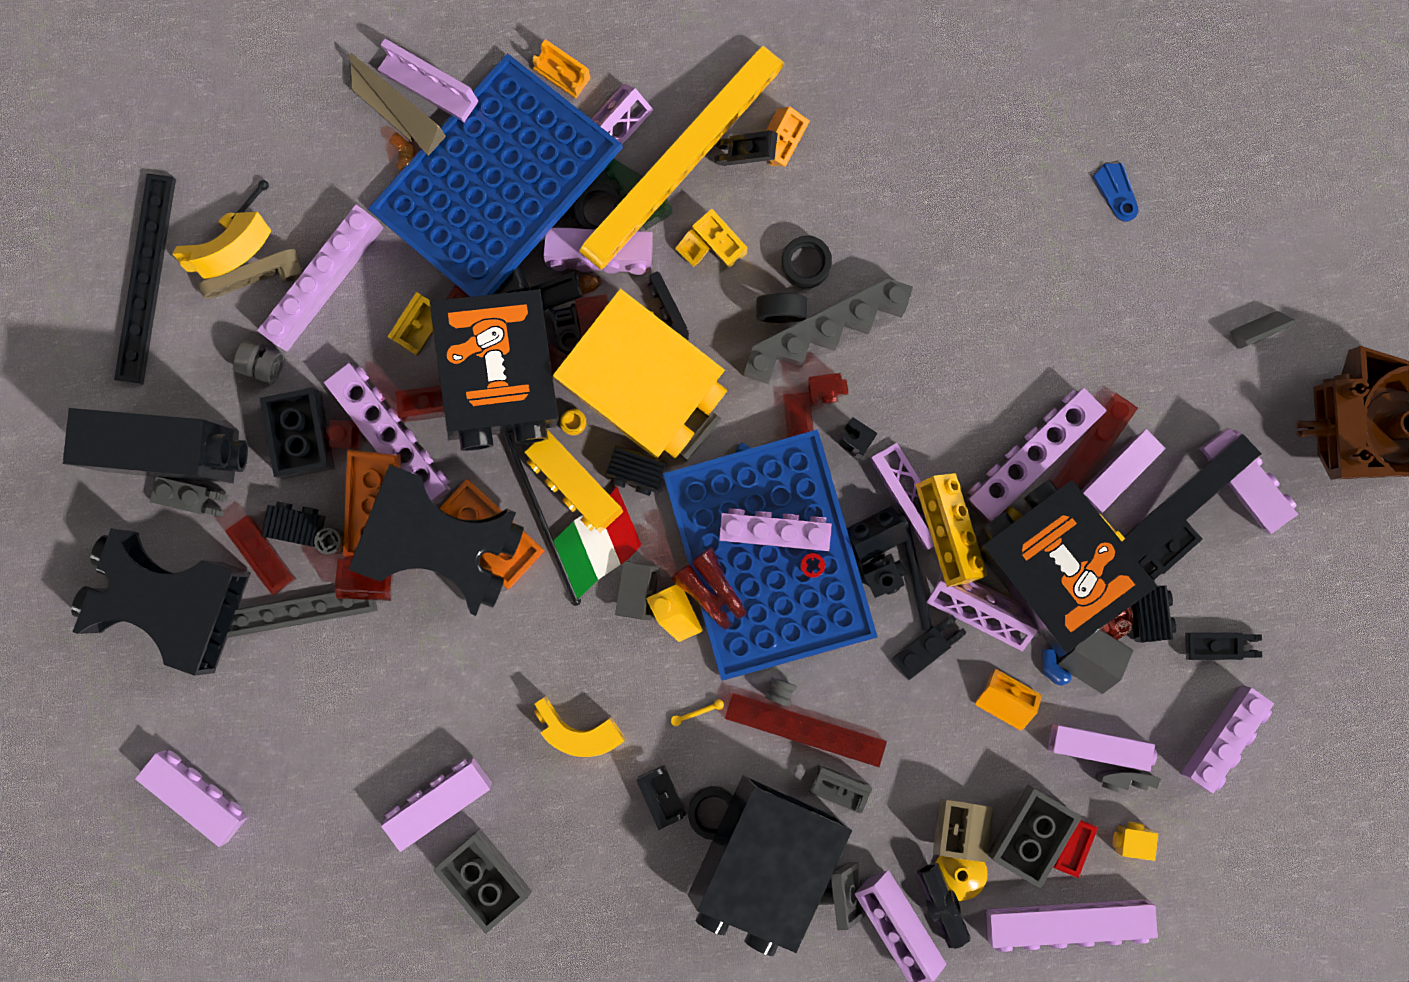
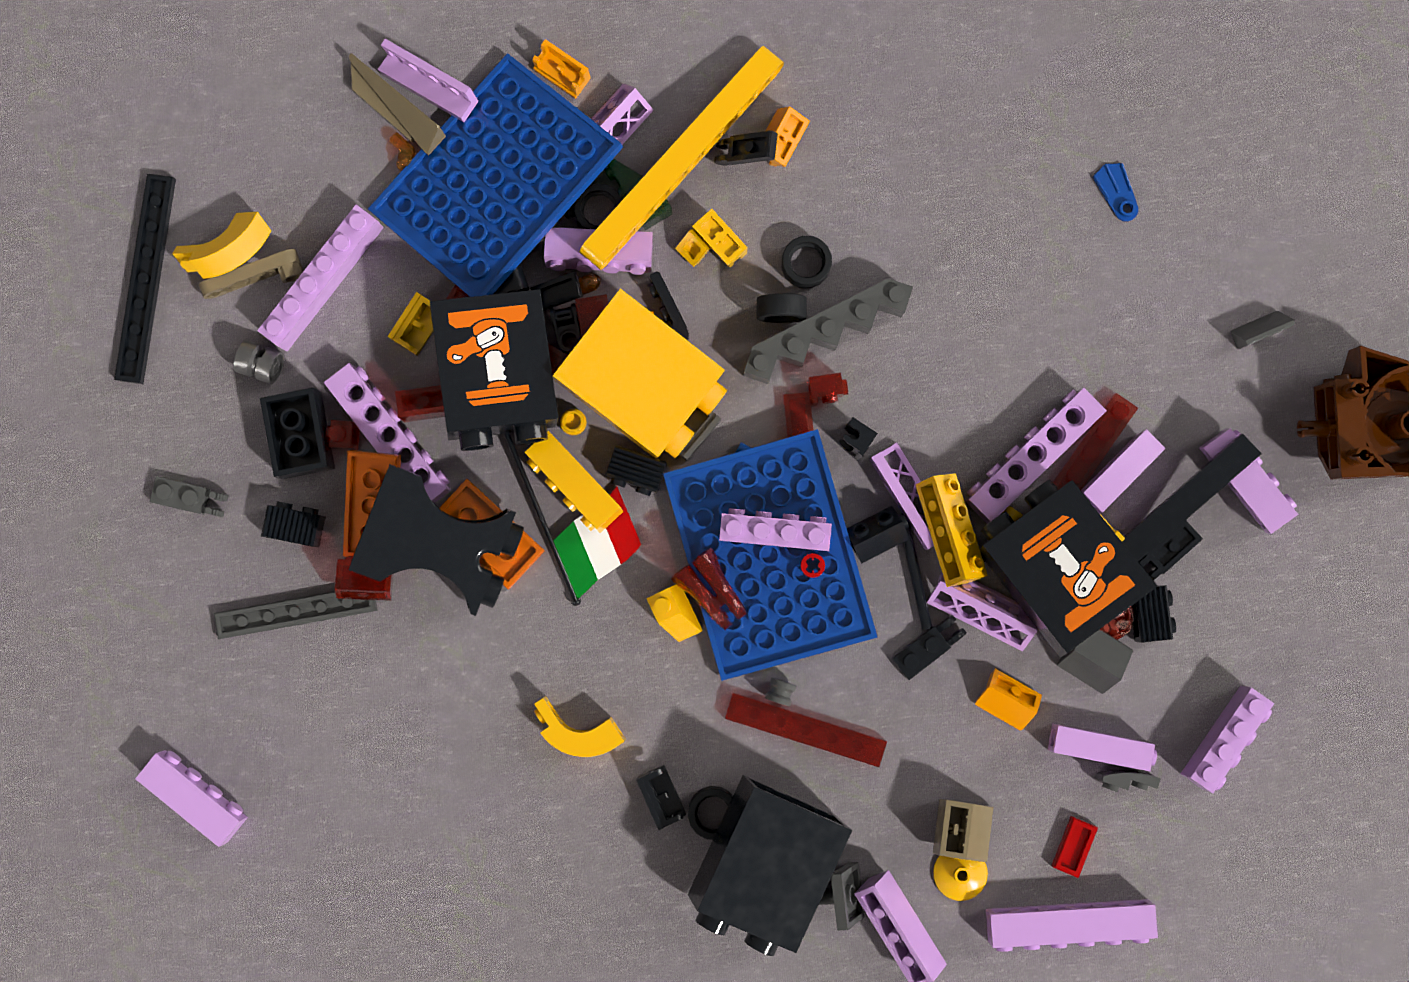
black brick [62,408,248,483] -> none
black brick [71,528,251,676] -> none
black hinge [218,180,269,229] -> none
clear red plate [225,515,296,595] -> none
dark grey wheel [314,528,344,555] -> none
lavender brick [381,757,492,852] -> none
dark grey brick [433,829,532,934] -> none
dark grey hinge [615,562,660,621] -> none
yellow hinge [671,699,724,726] -> none
dark grey hinge [809,765,872,813] -> none
black brick [862,553,906,598] -> none
black piece [916,863,971,949] -> none
dark grey brick [988,784,1082,889] -> none
blue arm [1043,649,1071,686] -> none
yellow brick [1113,821,1158,861] -> none
black hinge [1185,632,1263,660] -> none

